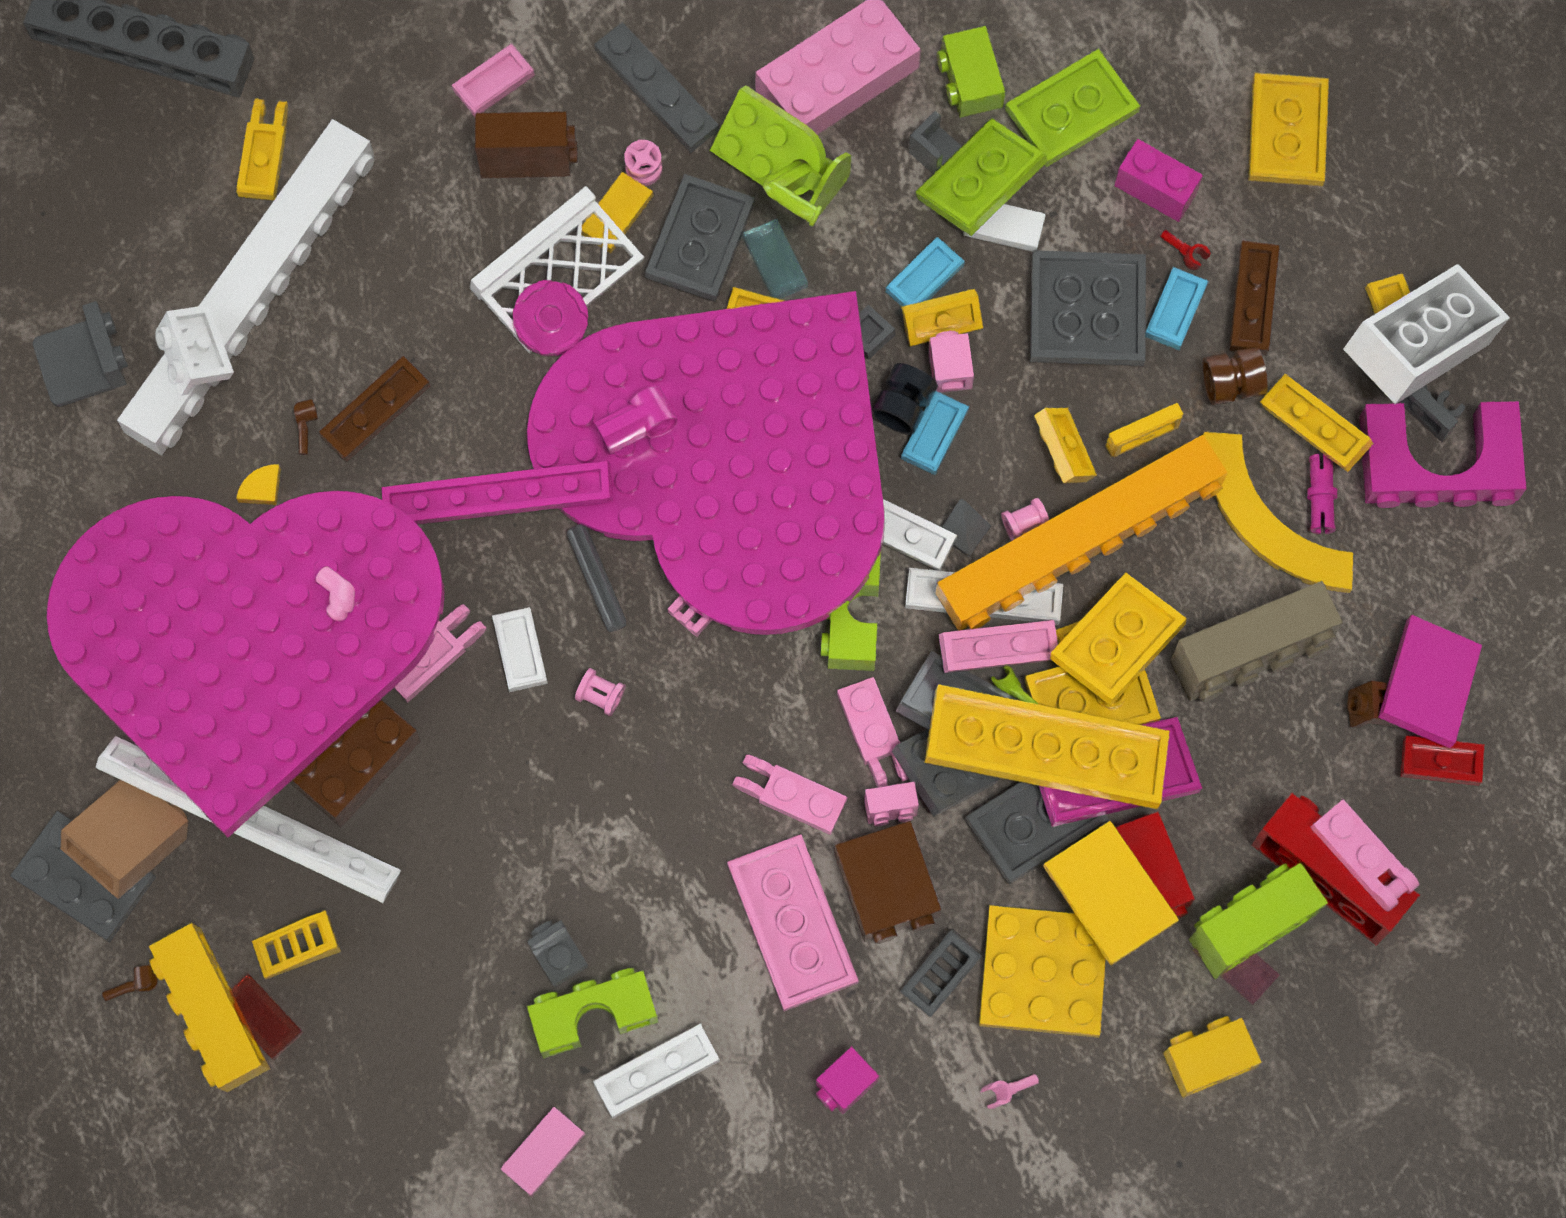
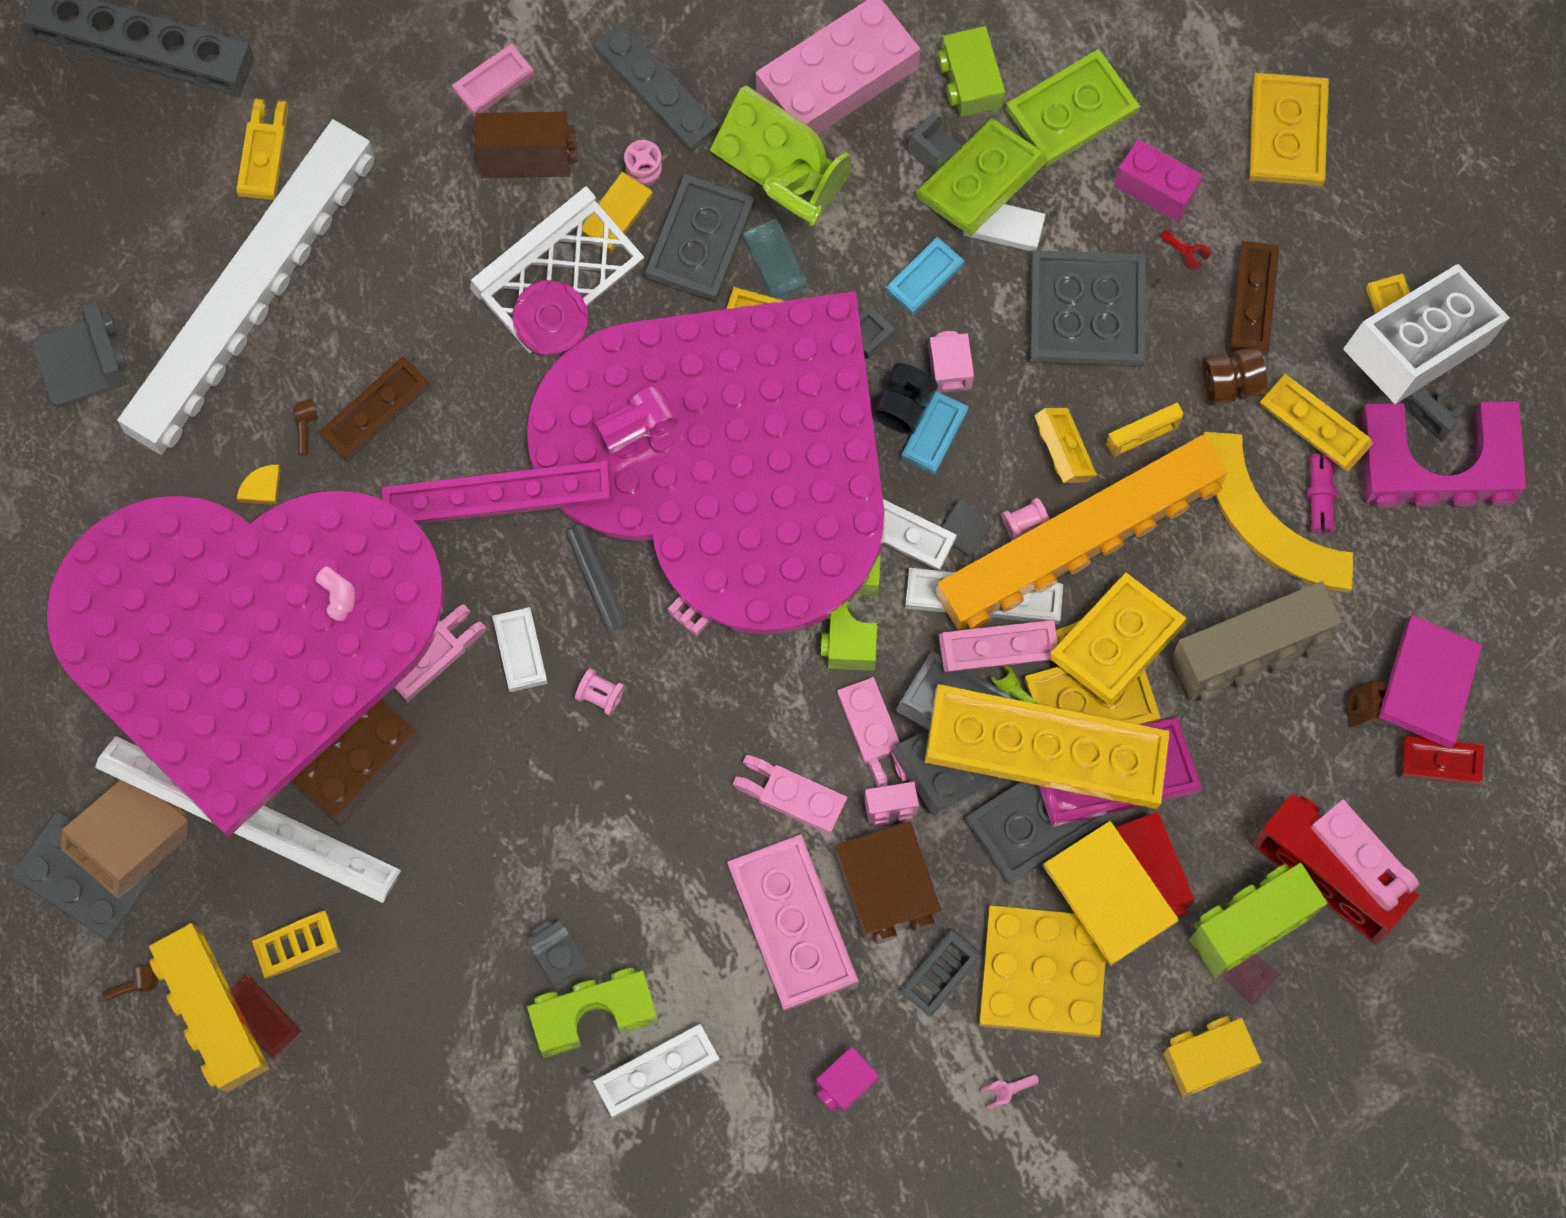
white bracket [156,305,234,395] -> none
bright pink tile [500,1107,585,1197] -> none
yellow plate [901,289,983,346] -> none
medium azure tile [1145,267,1208,350] -> none

